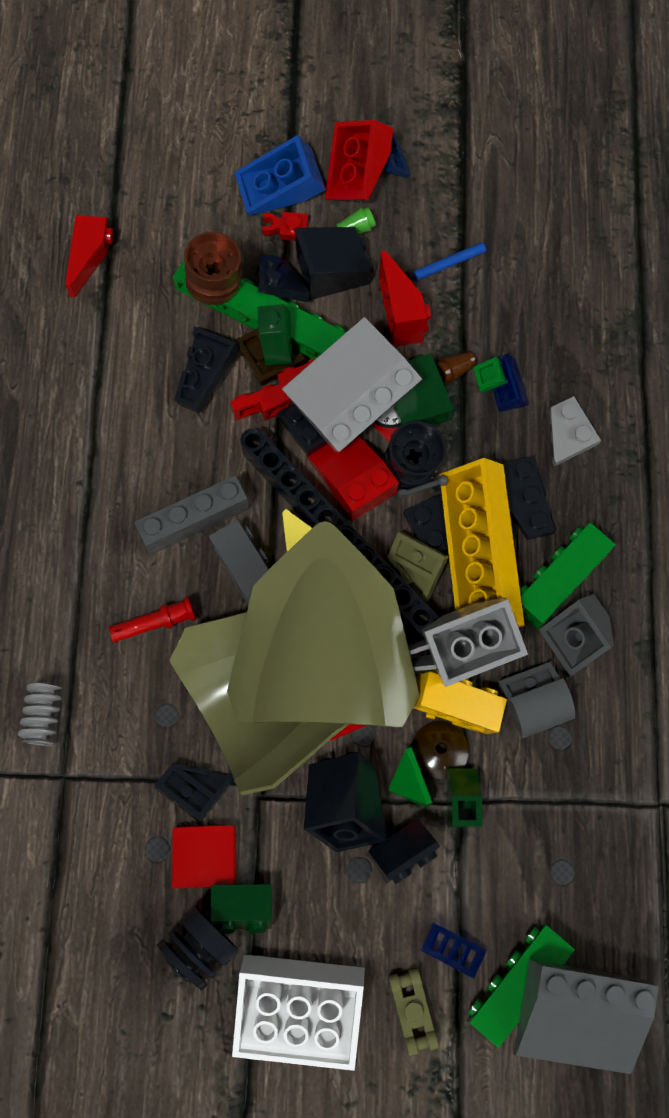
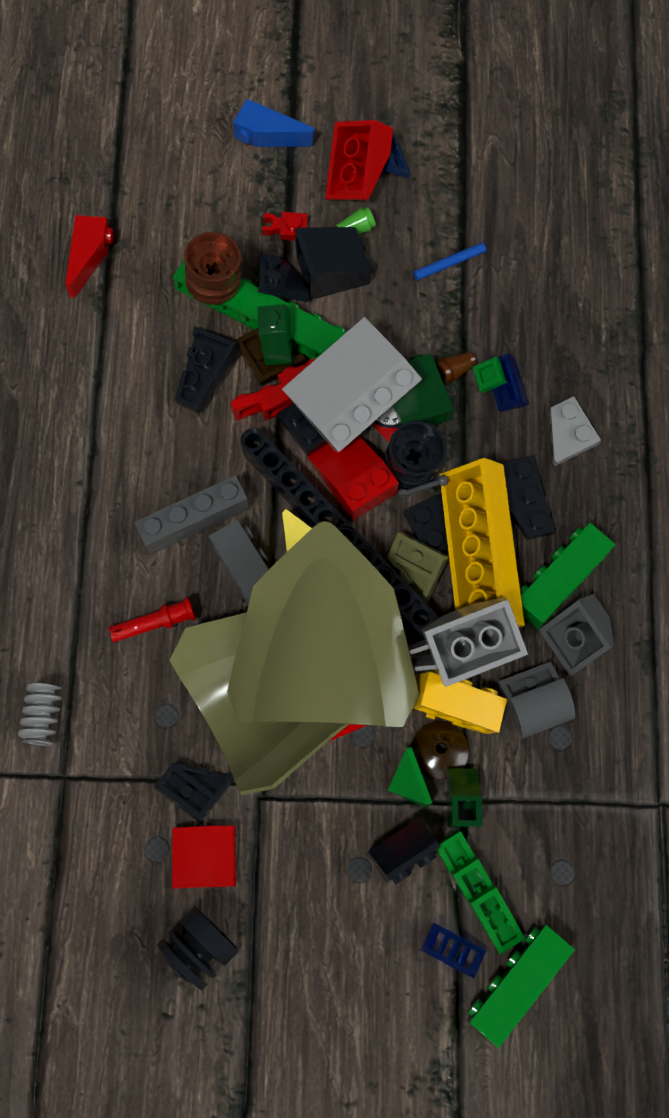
dark green brick [211,884,272,934] -> none
white slope [232,954,365,1071] -> none
blue slope [234,135,326,216] -> none
black slope [304,751,387,853] -> none
red slope [378,251,431,347] -> none
olive plate [388,968,439,1057] -> none
dark grey slope [514,959,659,1074] -> none
none -> blue slope [233,99,315,147]
none -> green slope [436,829,525,955]

